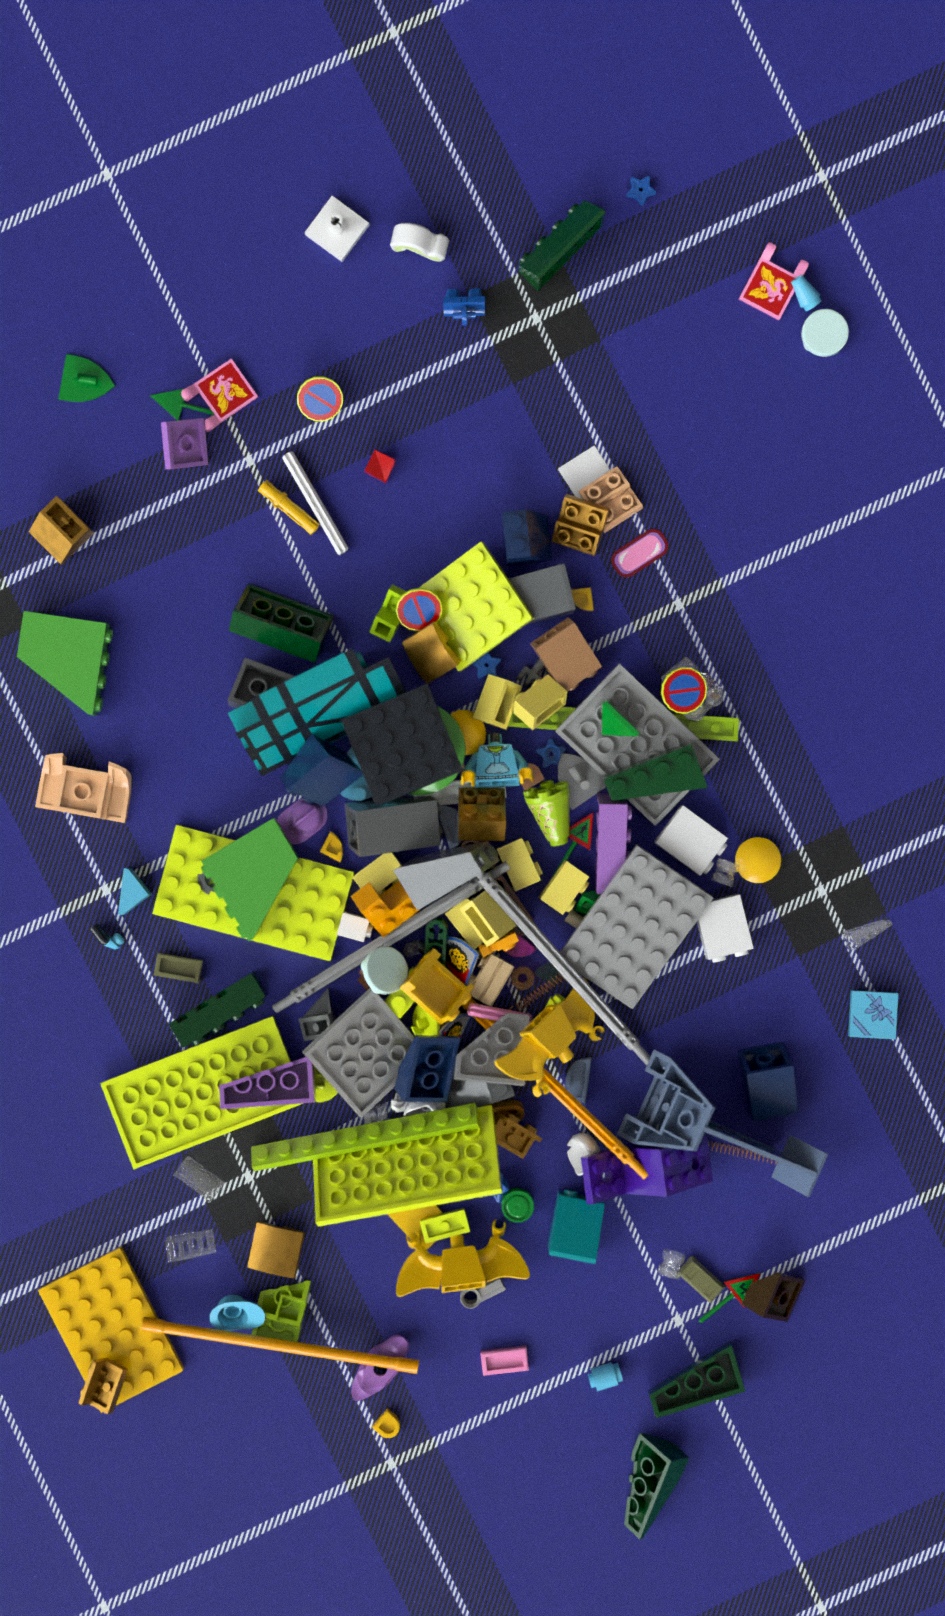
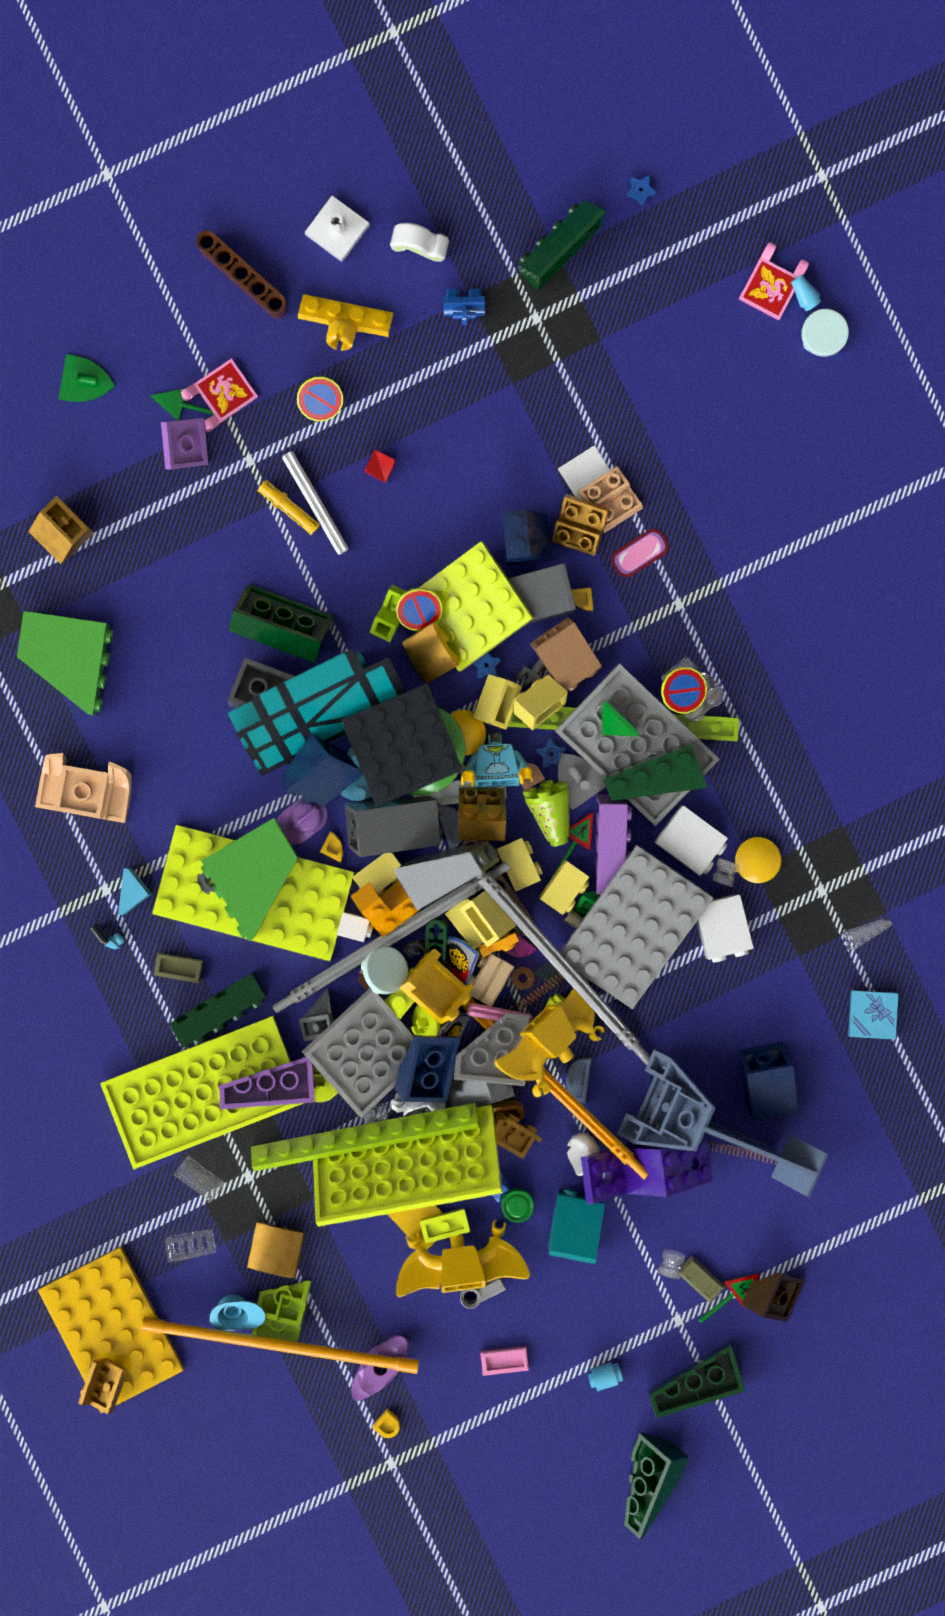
none -> reddish brown beam [196,230,288,319]
none -> yellow plate [298,294,393,351]

